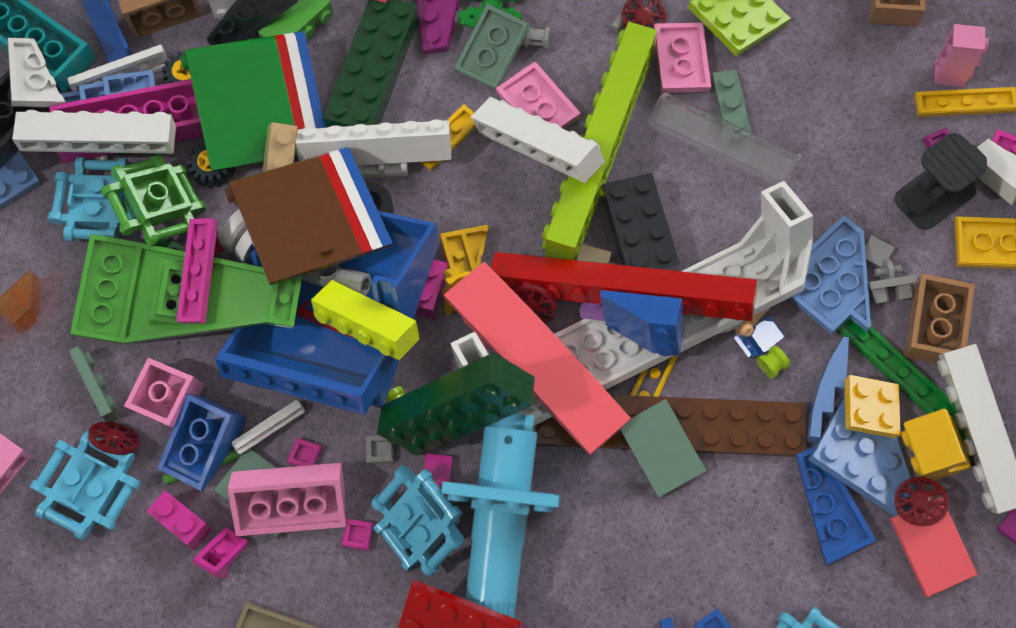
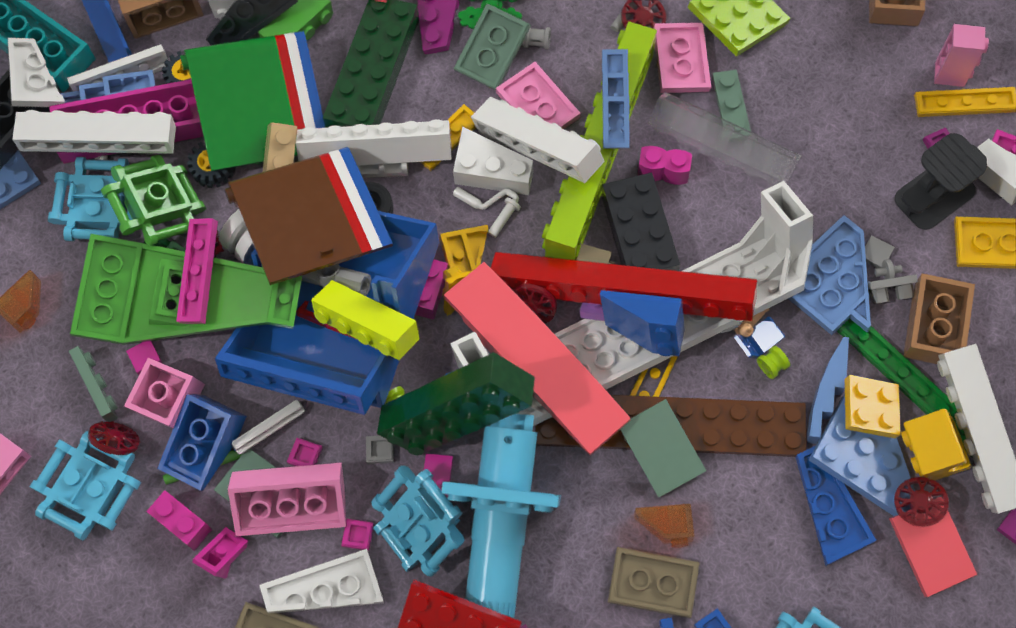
none -> dark pink tile [126,341,162,375]
none -> white wing [259,549,384,613]
none -> white wedge [453,127,533,195]
none -> white piece [453,187,521,238]
none -> medium blue slope [602,49,629,149]
none -> dark tan tile [608,547,700,619]
none -> clear orange slope [634,504,694,548]
none -> dark pink brick [637,146,692,185]

